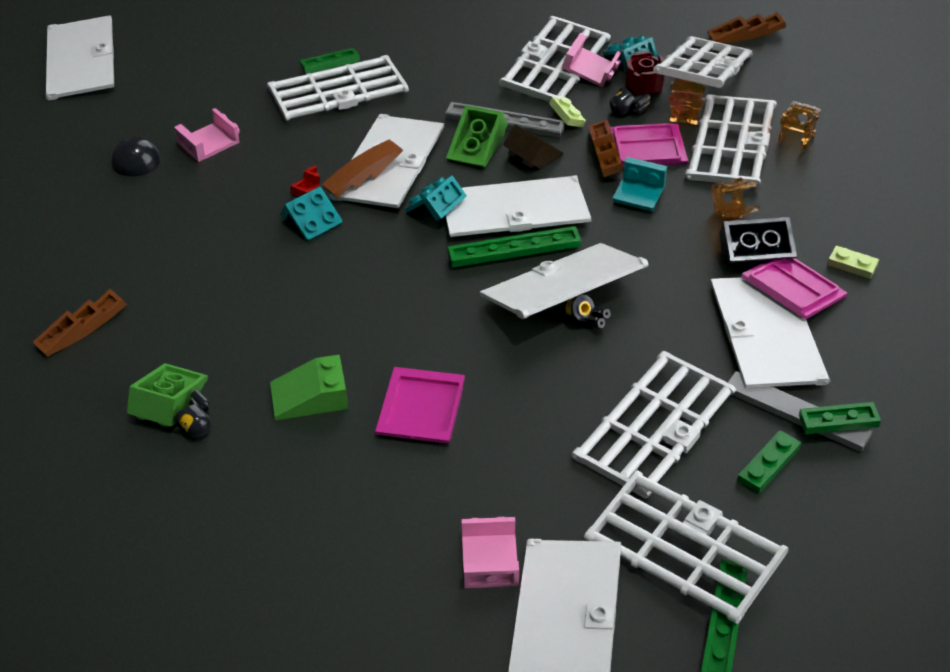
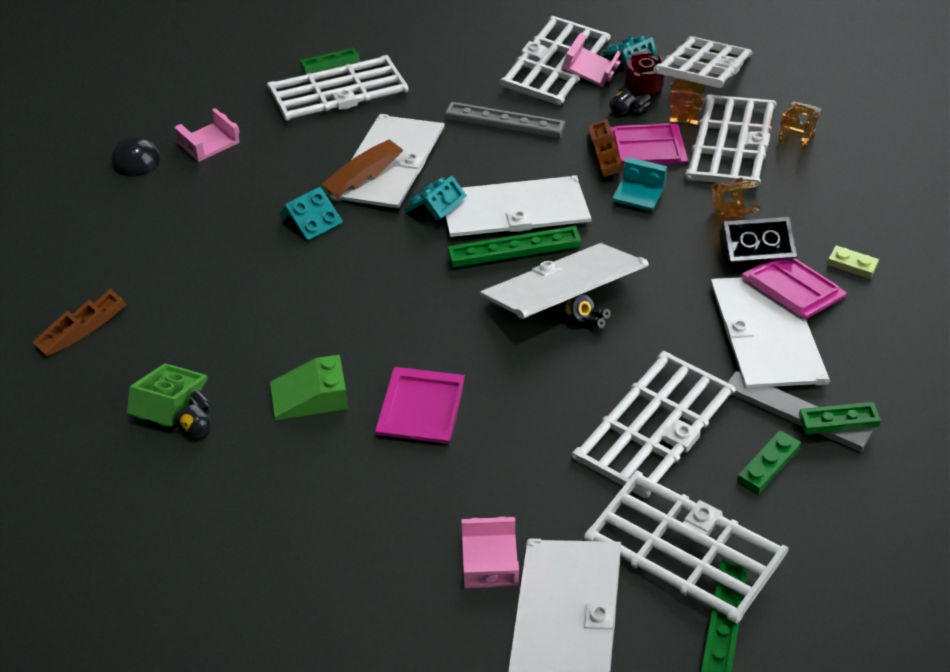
white door [46,15,114,100] -> none
red slope [290,165,320,197] -> none
bright green slope [446,105,508,168] -> none
dark brown slope [503,124,564,169] -> none
yellowish green plate [549,97,586,127] -> none
dark orange slope [707,12,786,43] -> none

